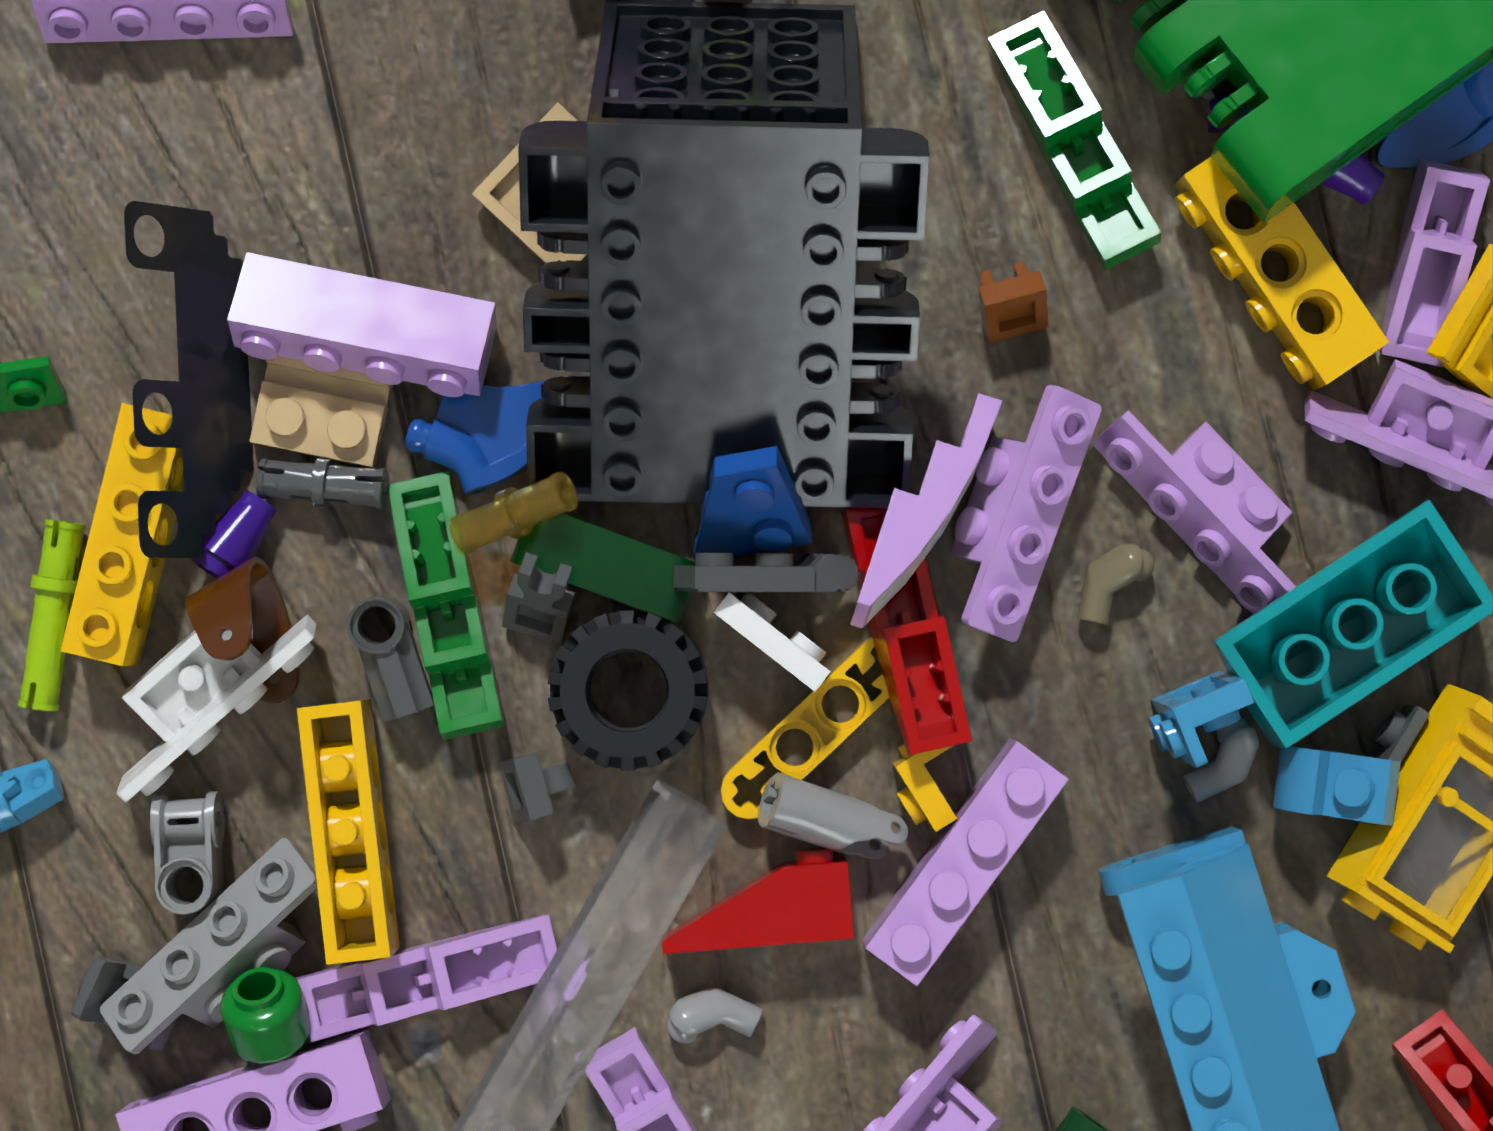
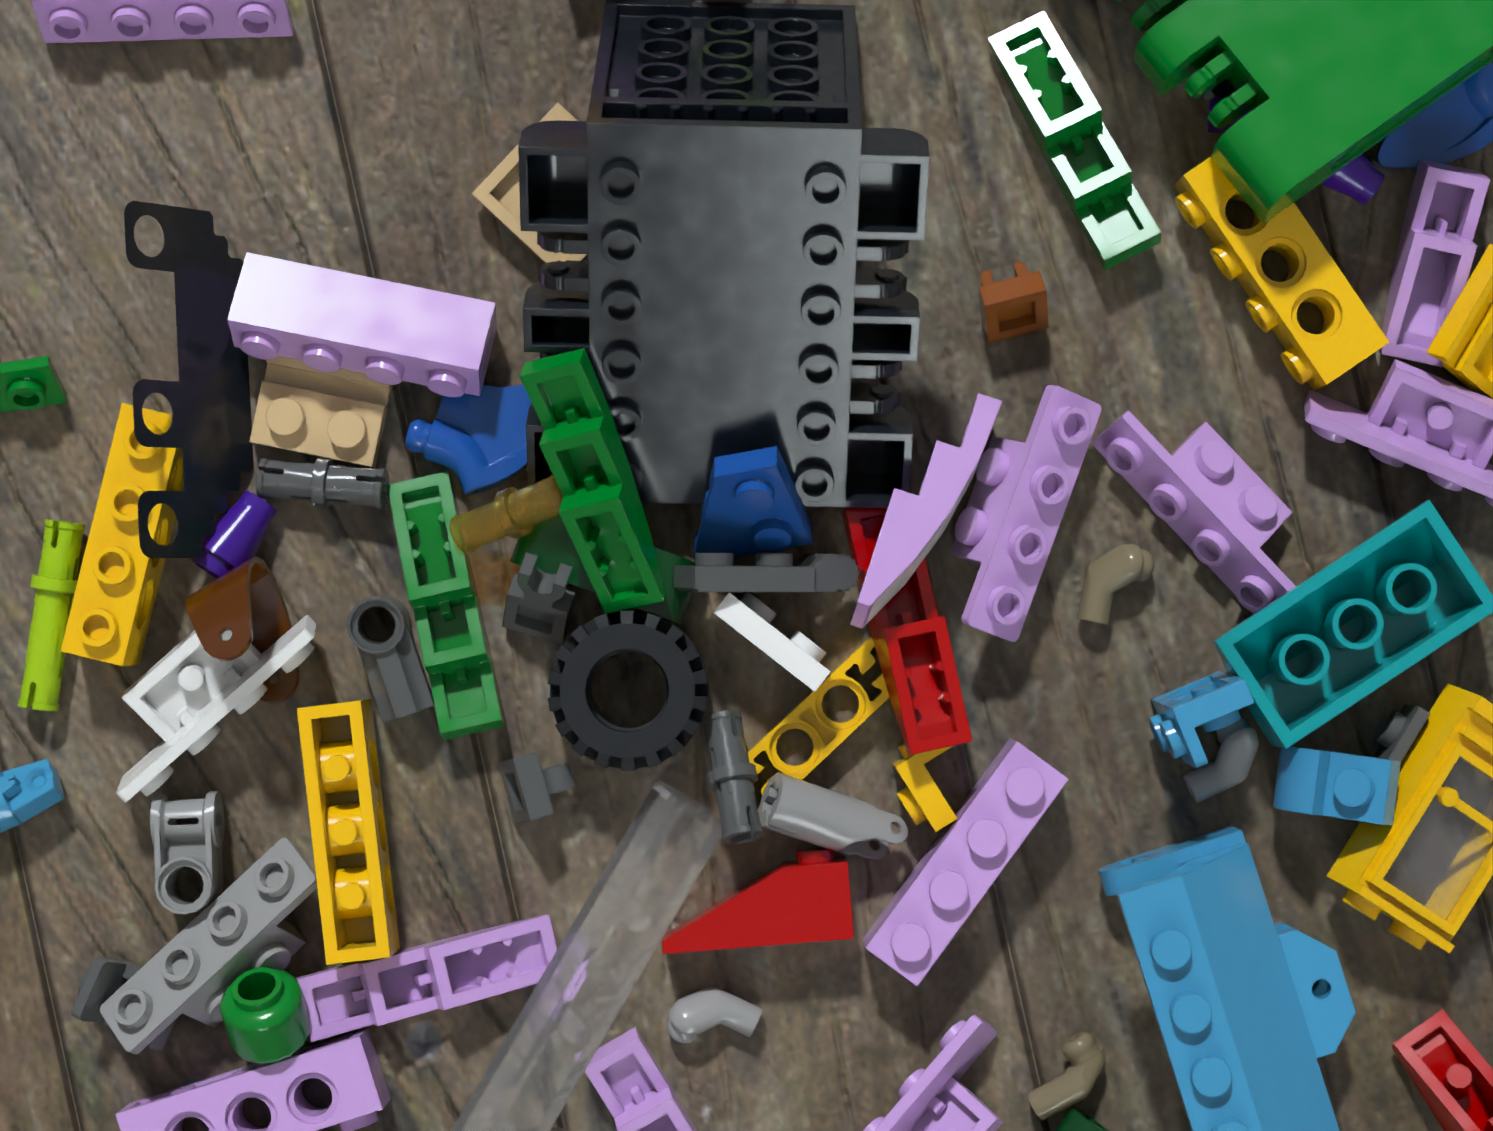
none -> green slope [519,348,666,613]
none -> dark grey pin [702,710,763,844]
none -> dark tan arm [1028,1032,1106,1120]

